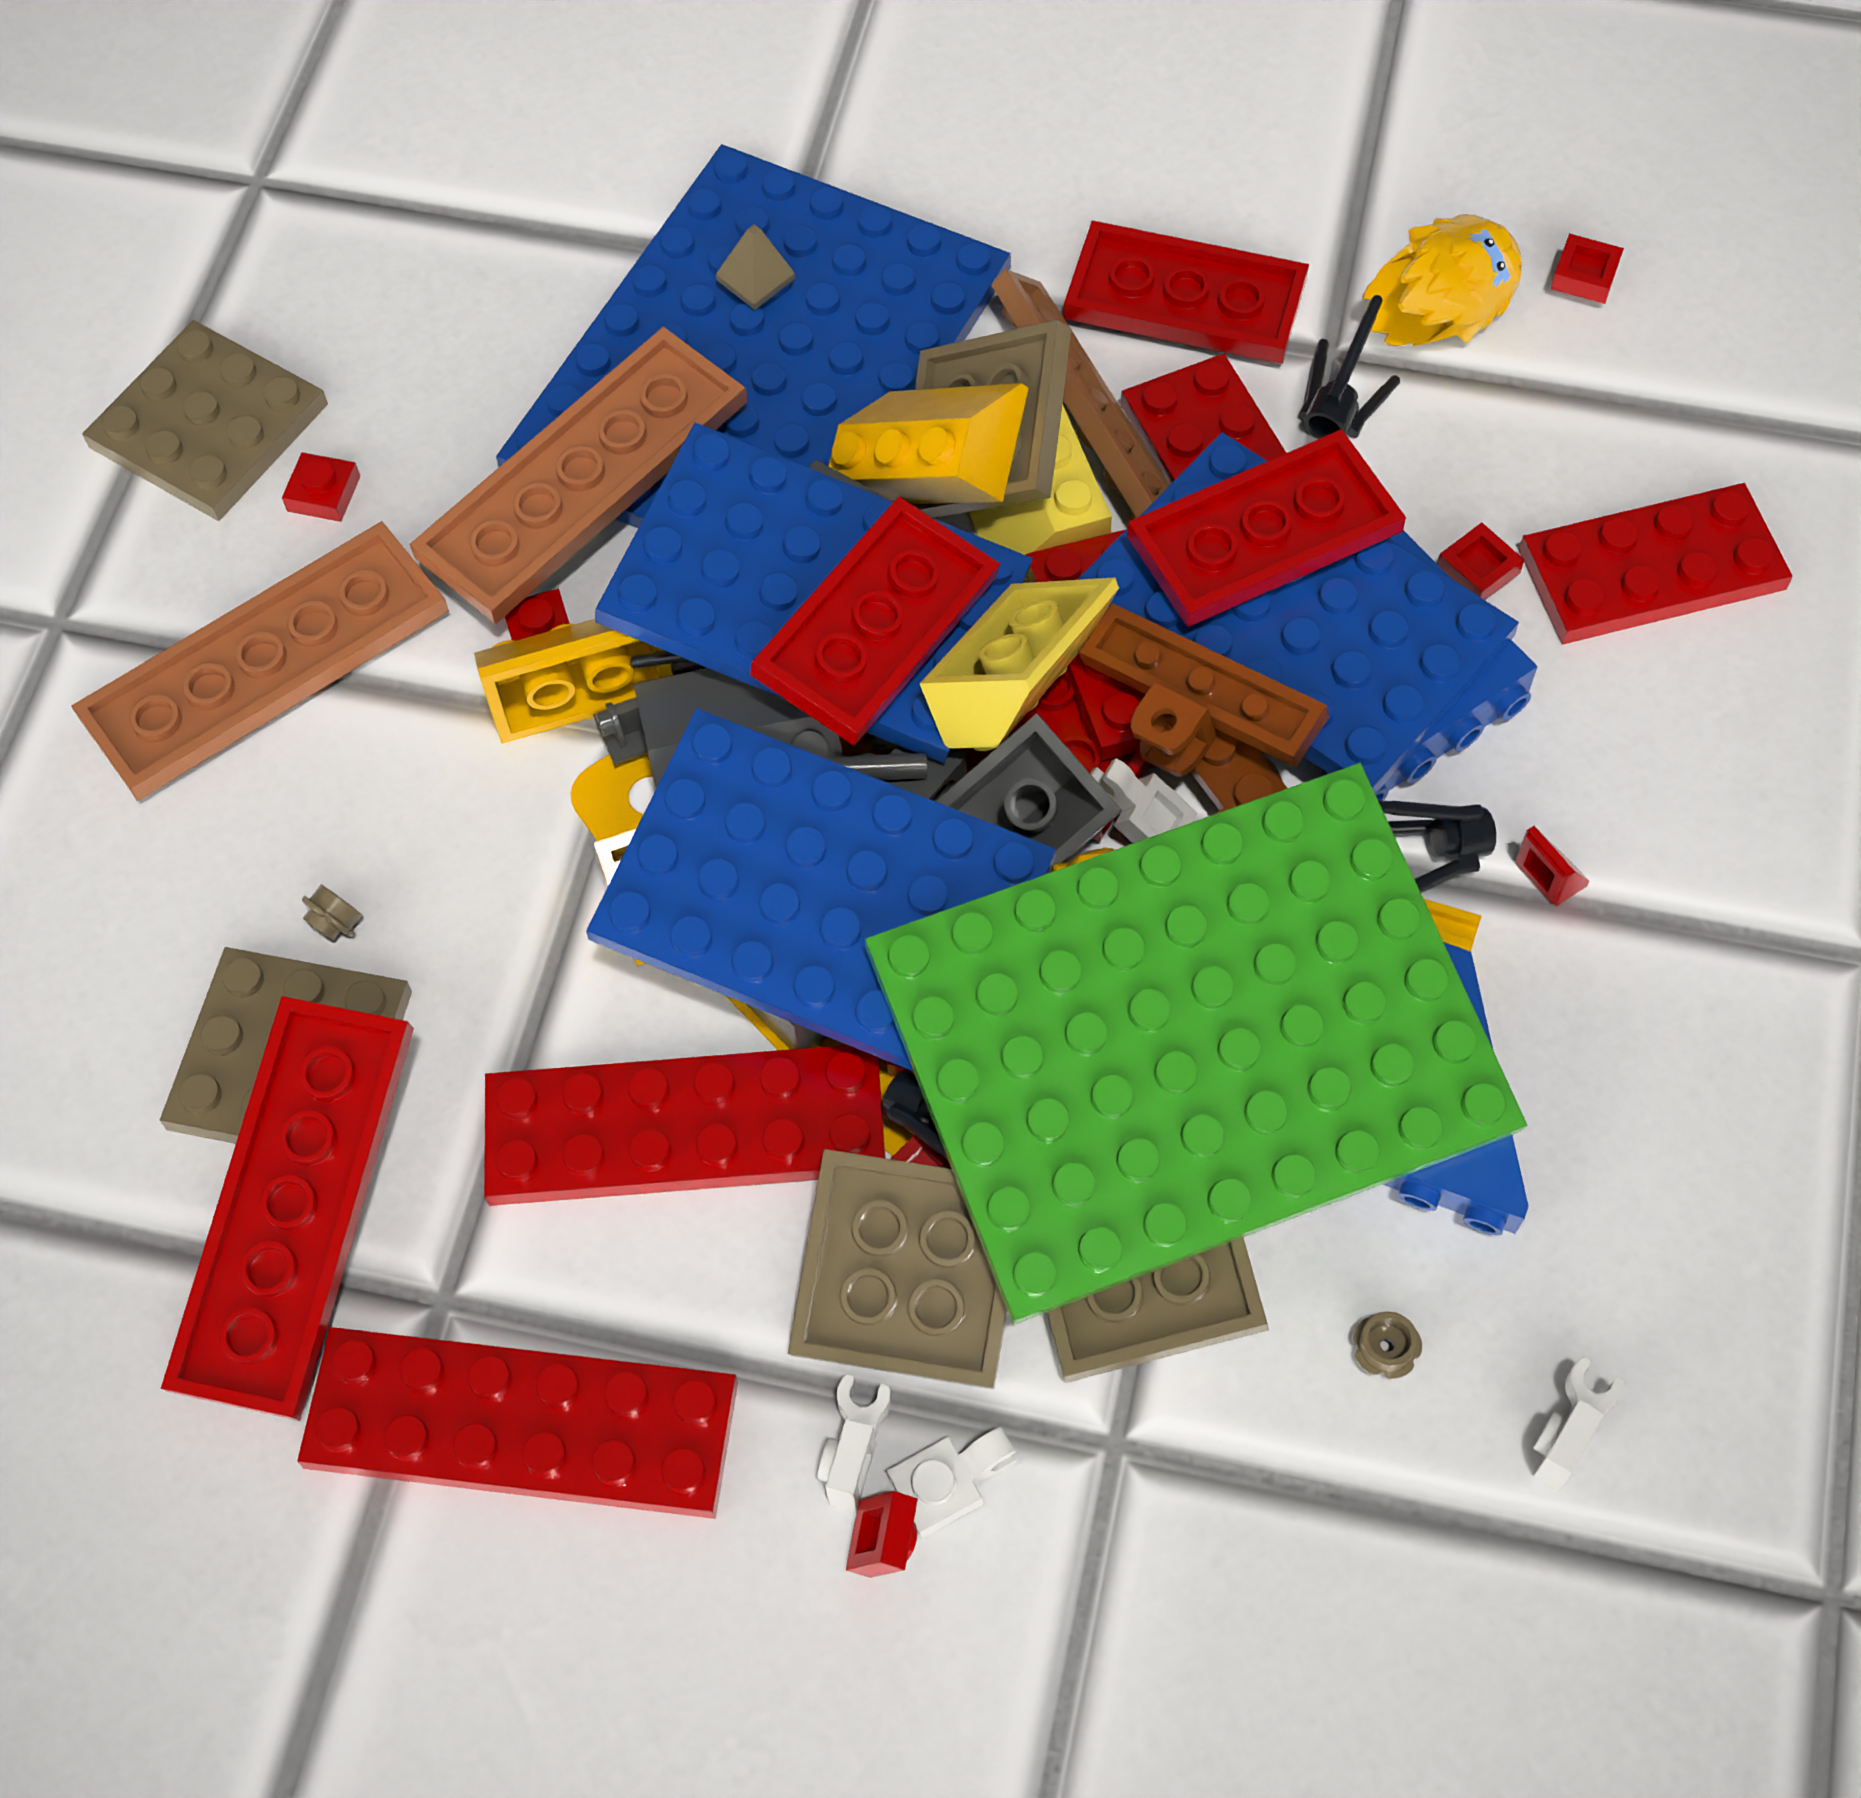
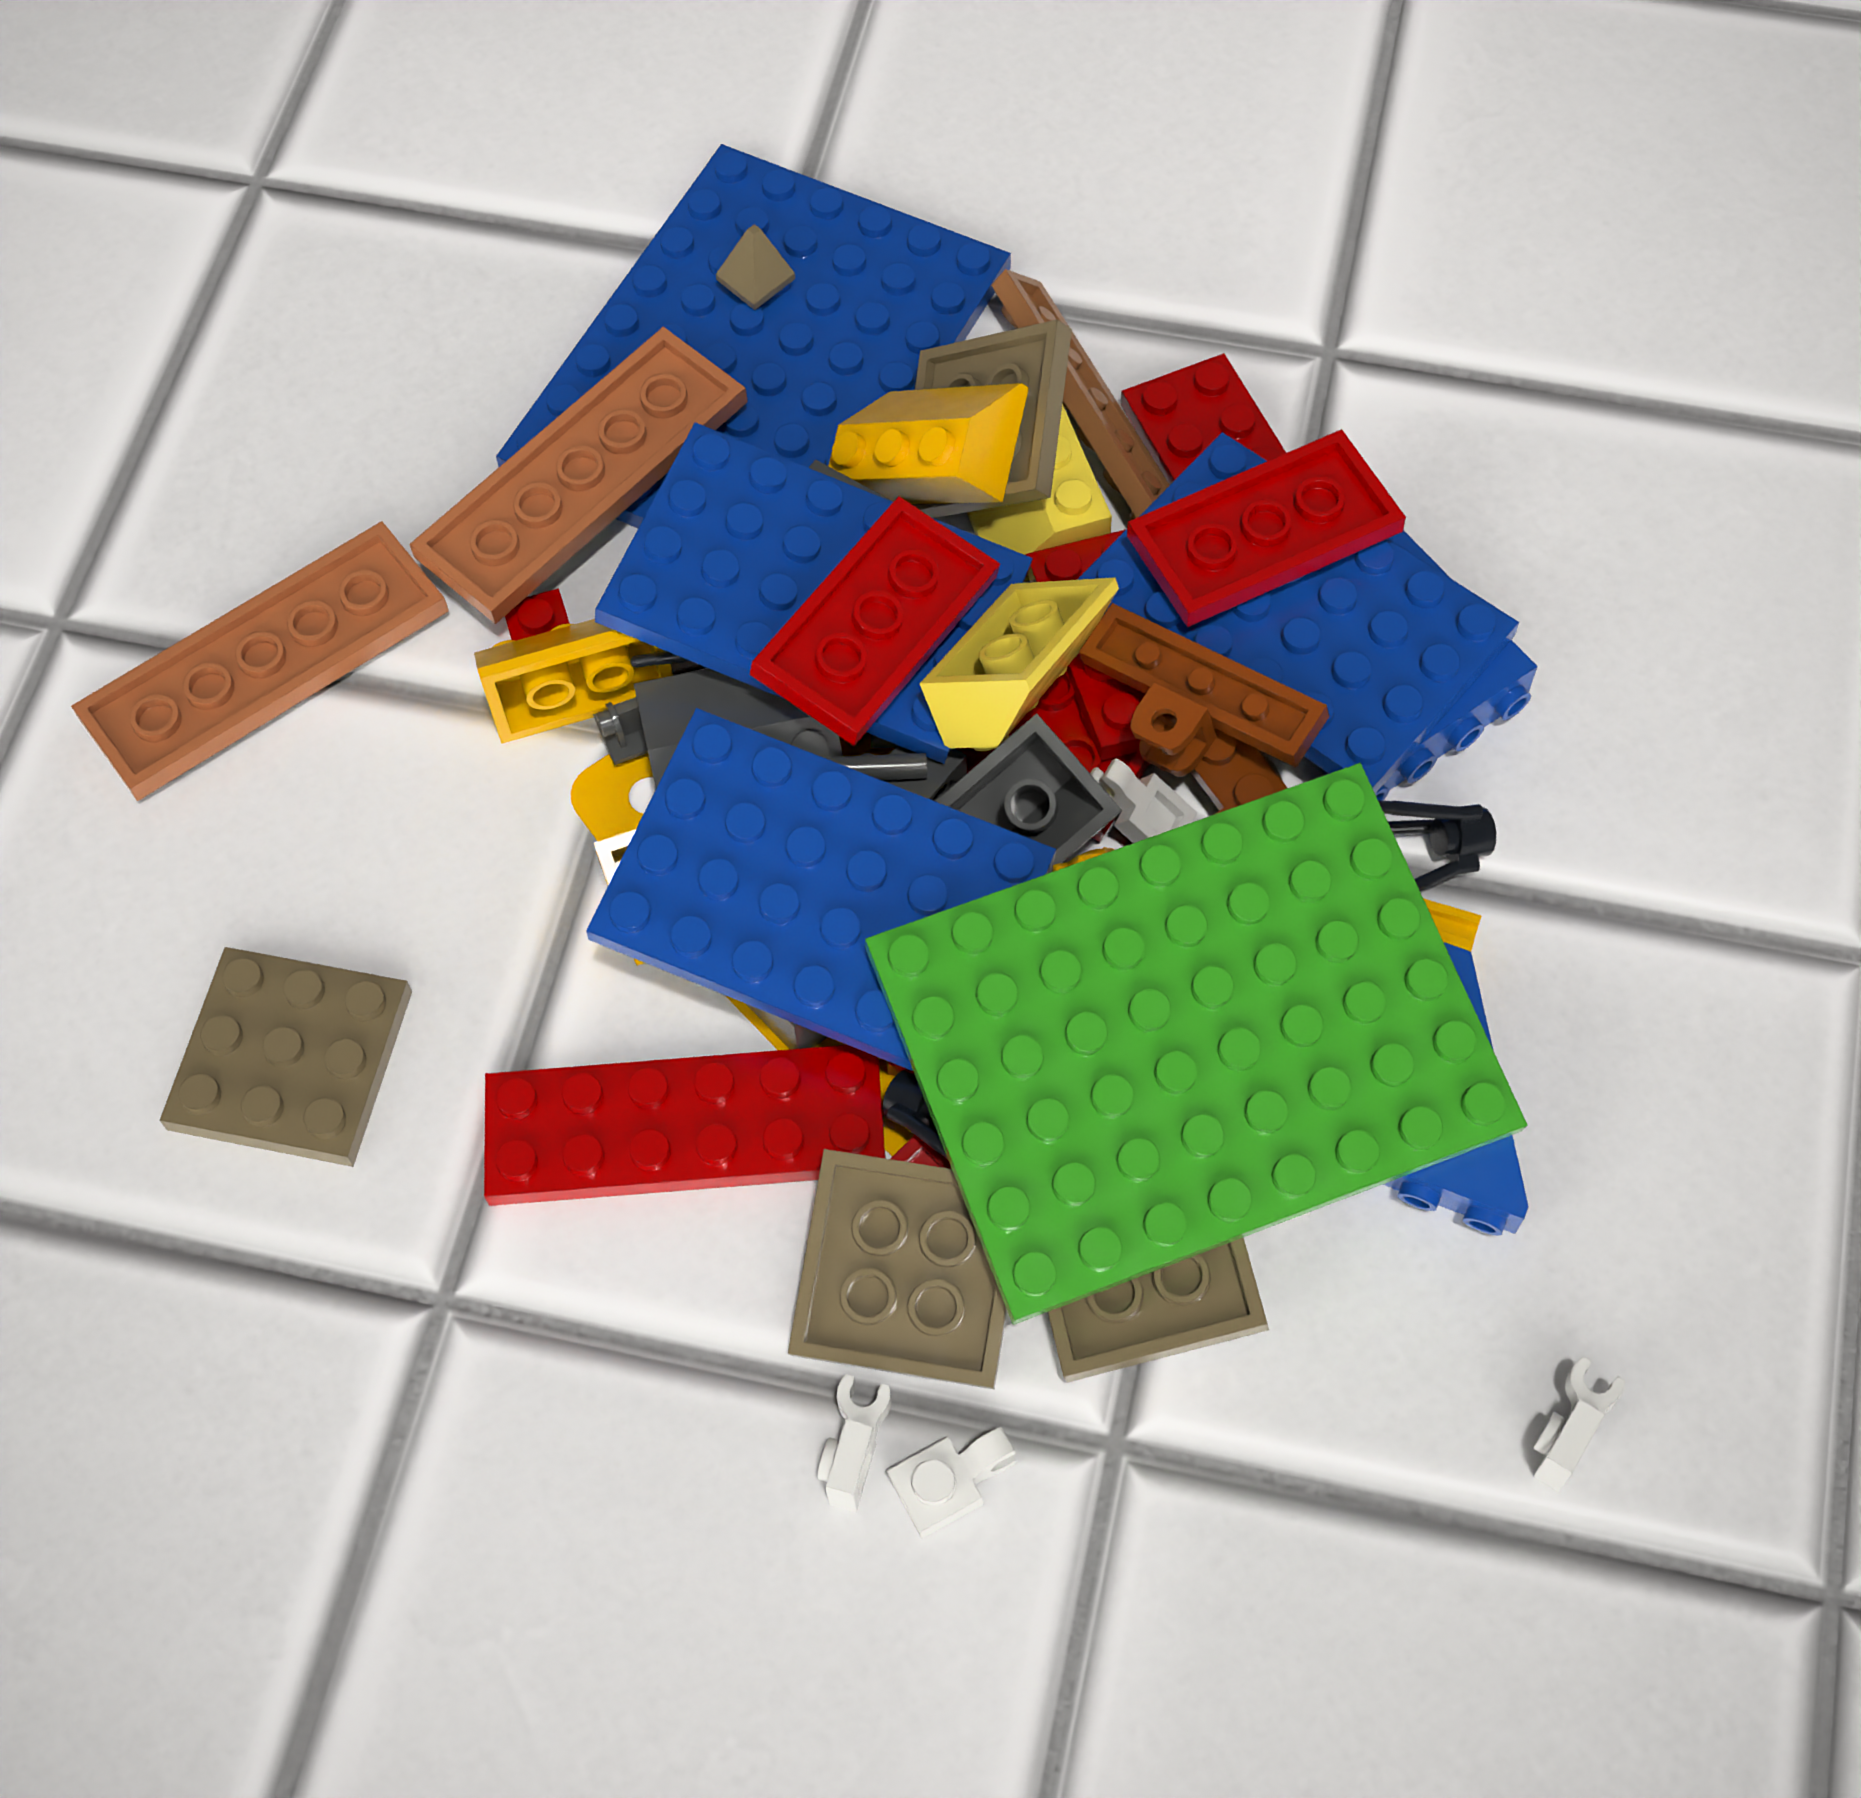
dark tan plate [82,320,328,521] -> none
red plate [160,996,414,1421] -> none
red plate [282,452,361,522] -> none
red plate [297,1327,738,1519] -> none
dark tan plate [302,884,362,941] -> none
red plate [846,1491,918,1578] -> none
red plate [1063,220,1309,364] -> none
black plant [1299,295,1400,439] -> none
dark tan plate [1353,1311,1422,1379] -> none
yellow head [1362,214,1522,347] -> none
red plate [1437,522,1525,600] -> none
red slope [1515,826,1590,906] -> none
red plate [1519,482,1793,645] -> none
red plate [1551,233,1624,304] -> none

